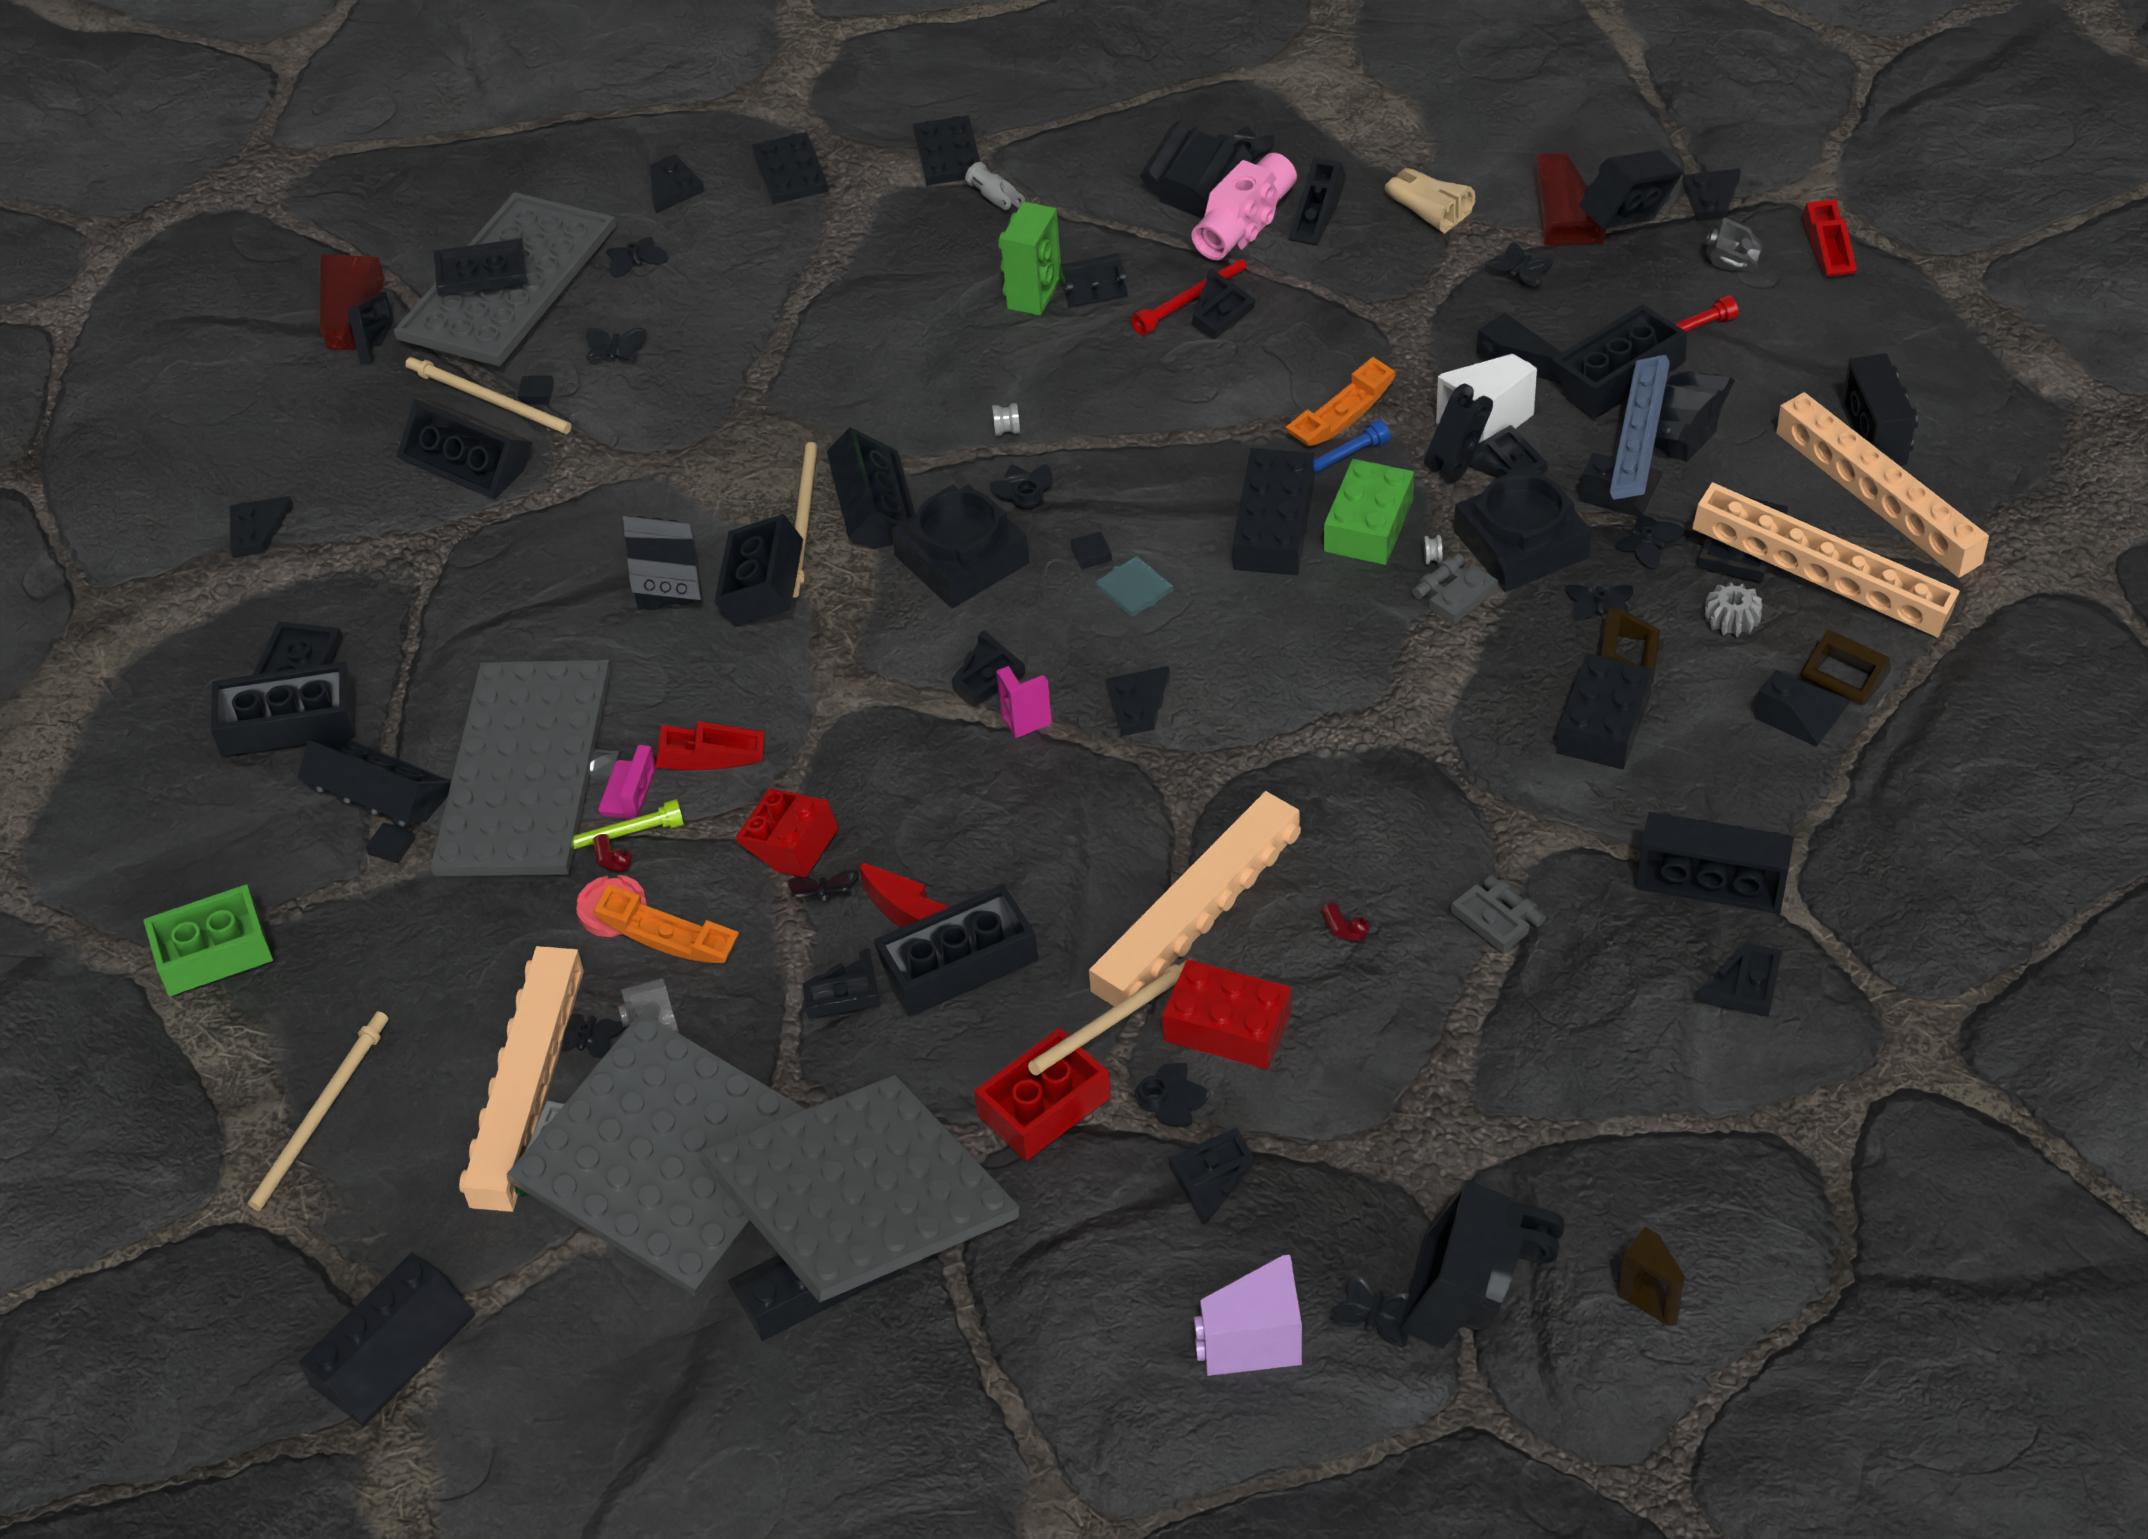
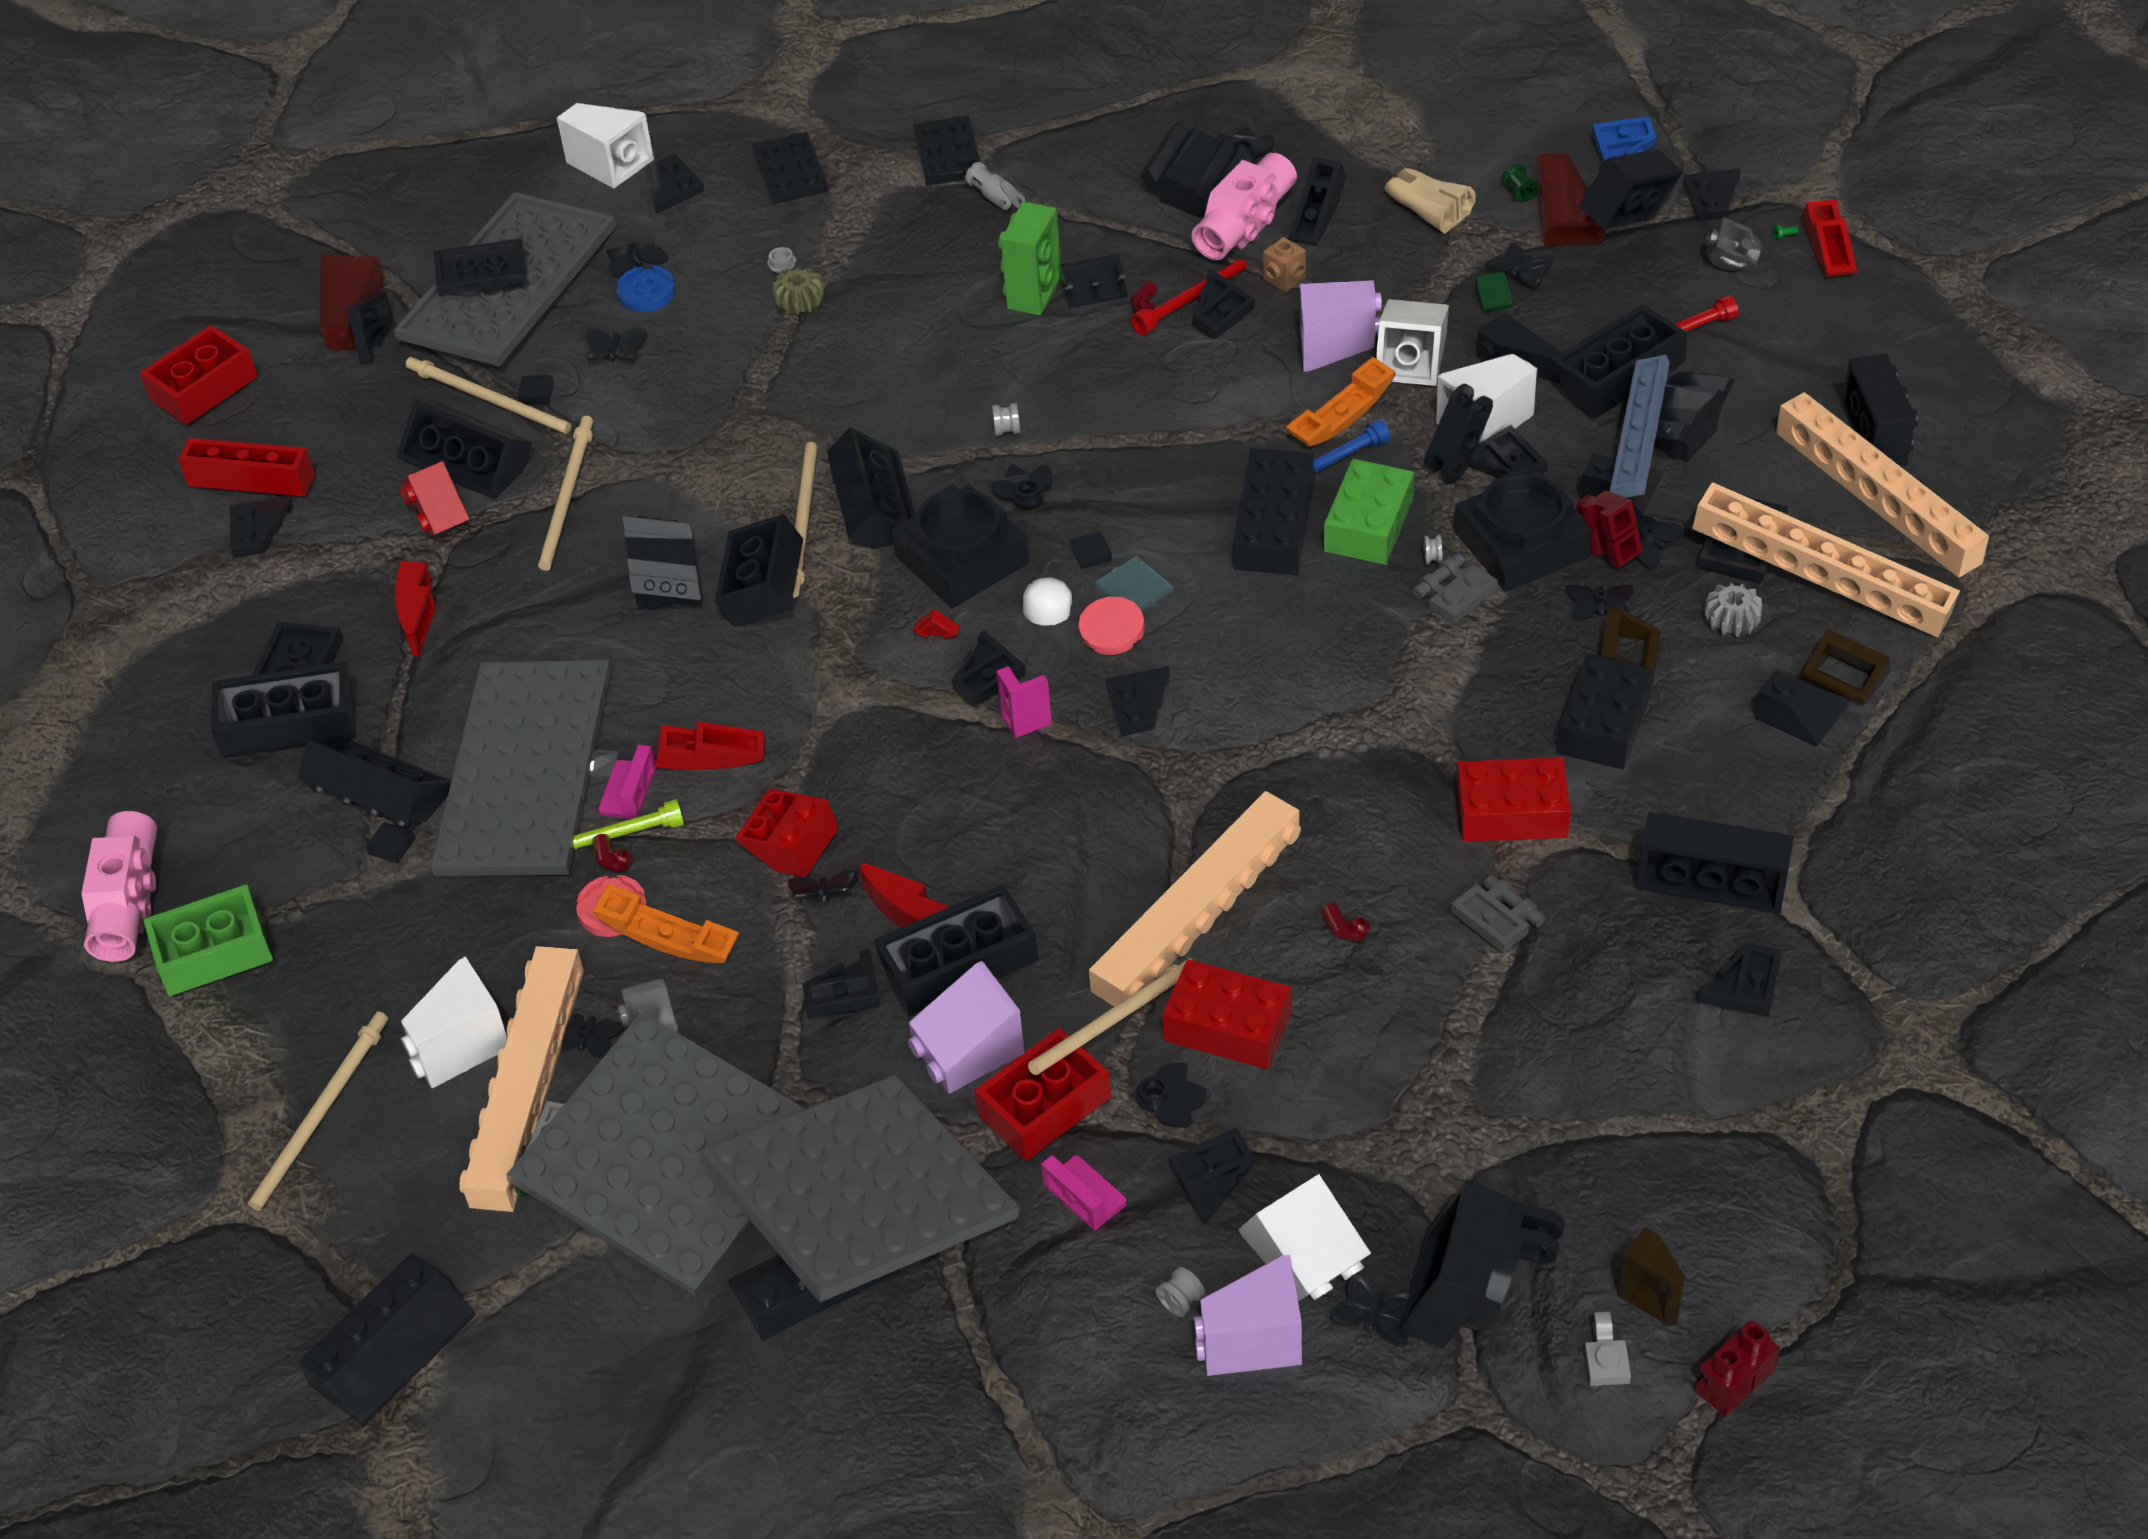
none -> bright pink brick [82,811,158,962]
none -> red brick [140,325,258,425]
none -> red brick [178,438,315,497]
none -> red slope [395,561,436,656]
none -> brick [399,461,470,537]
none -> white slope [401,957,508,1088]
none -> tan bar [538,416,593,571]
none -> white slope [557,103,654,189]
none -> blue tile [617,266,676,312]
none -> light grey plate [767,247,796,274]
none -> olive gear [772,267,824,316]
none -> lavender slope [908,961,1025,1094]
none -> red tile [913,609,960,639]
none -> white hair [1023,577,1072,626]
none -> dark pink panel [1041,1155,1127,1231]
none -> coral tile [1078,597,1145,655]
none -> dark red arm [1130,281,1157,313]
none -> light grey wheel [1155,1267,1205,1317]
none -> white slope [1238,1174,1371,1301]
none -> medium nougat brick [1263,237,1306,293]
none -> lavender slope [1300,280,1382,372]
none -> white slope [1376,299,1449,386]
none -> red brick [1456,757,1571,842]
none -> dark green slope [1475,272,1513,313]
none -> dark green bush [1502,164,1539,202]
none -> dark red hips [1576,490,1643,568]
none -> light grey plate [1584,1312,1631,1386]
none -> blue wing [1591,116,1657,163]
none -> dark red hips [1695,1320,1780,1417]
none -> green piece [1773,225,1798,240]

